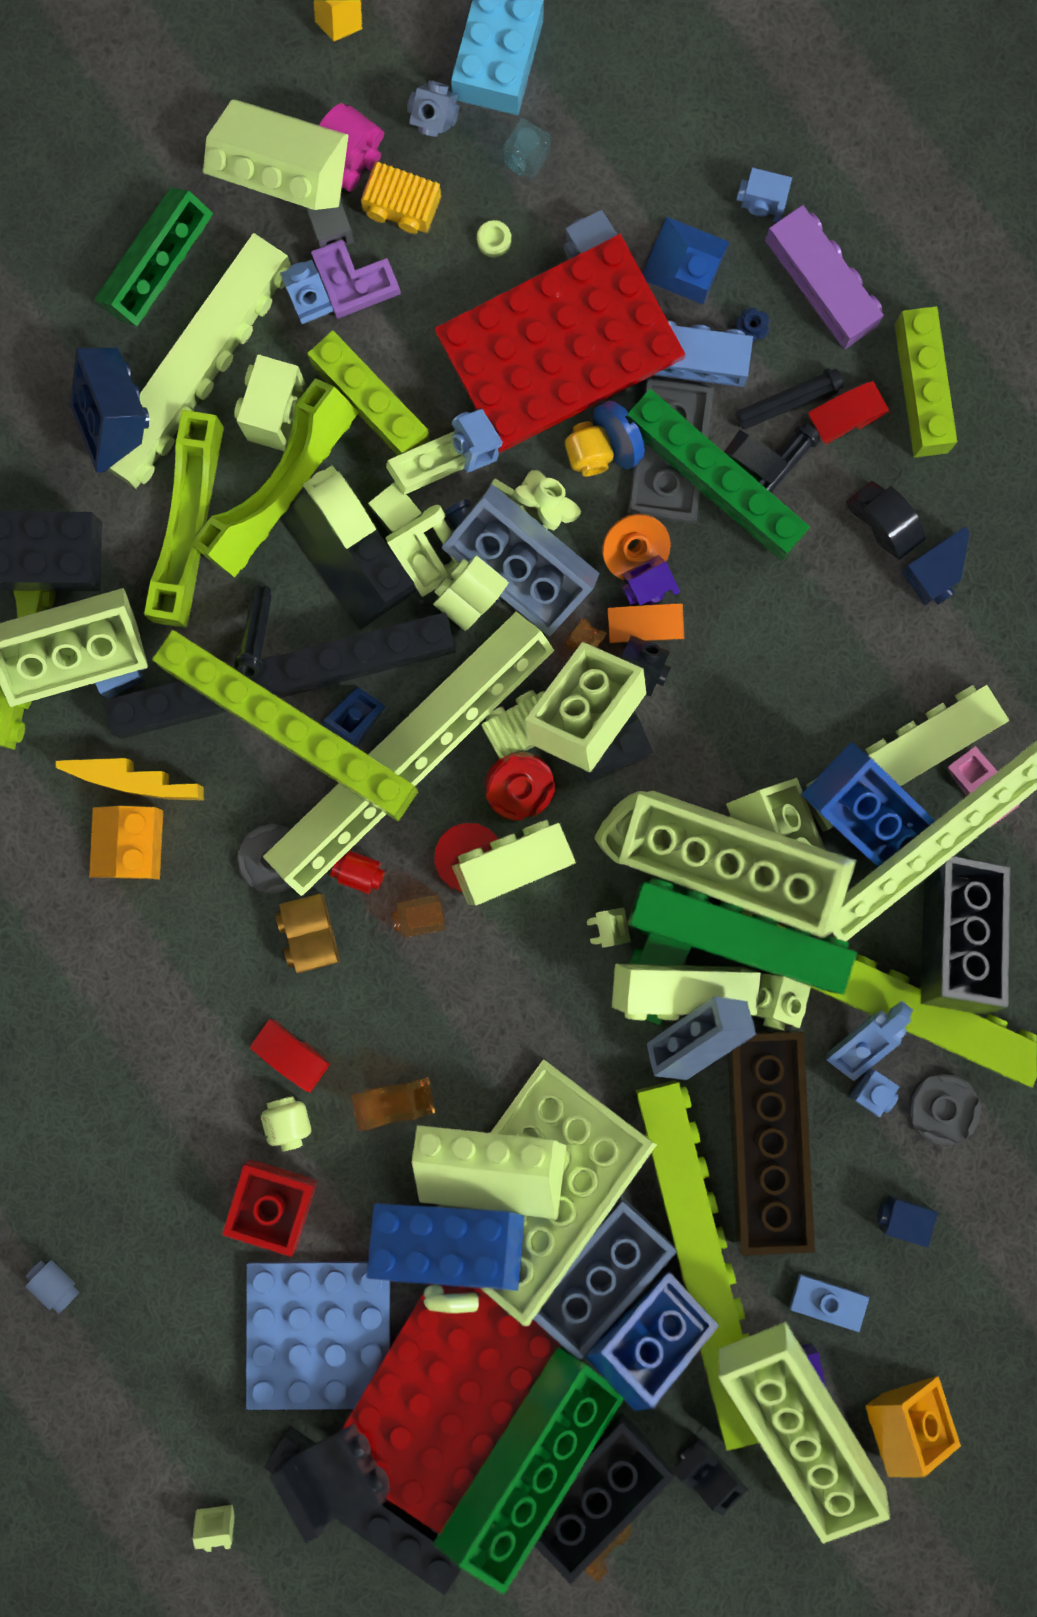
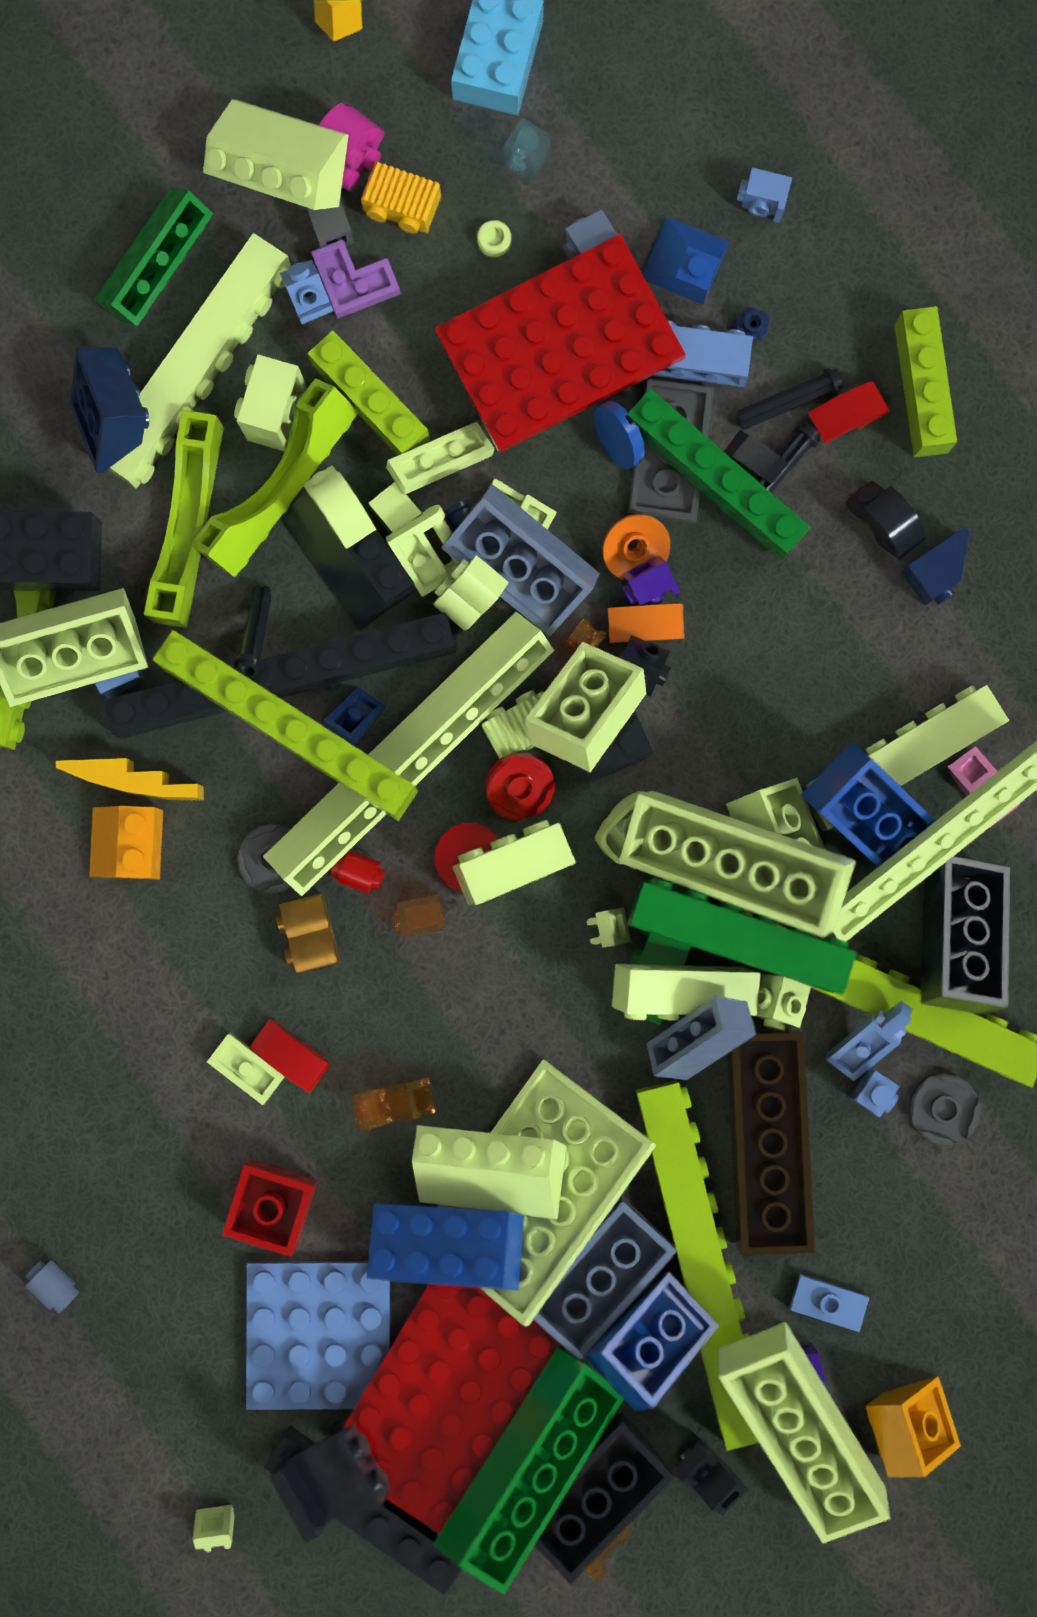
yellowish green head [261,1096,311,1152] -> none
sand blue brick [407,81,459,137] -> none
yellowish green arm [424,1285,479,1313] -> none
medium blue brick [452,409,503,473] -> none
yellowish green animal [513,470,581,530] -> none
yellow head [565,421,614,476] -> none
medium lavender brick [765,205,884,350] -> none
dark blue brick [877,1195,938,1248] -> none
none -> yellowish green plate [207,1033,285,1105]

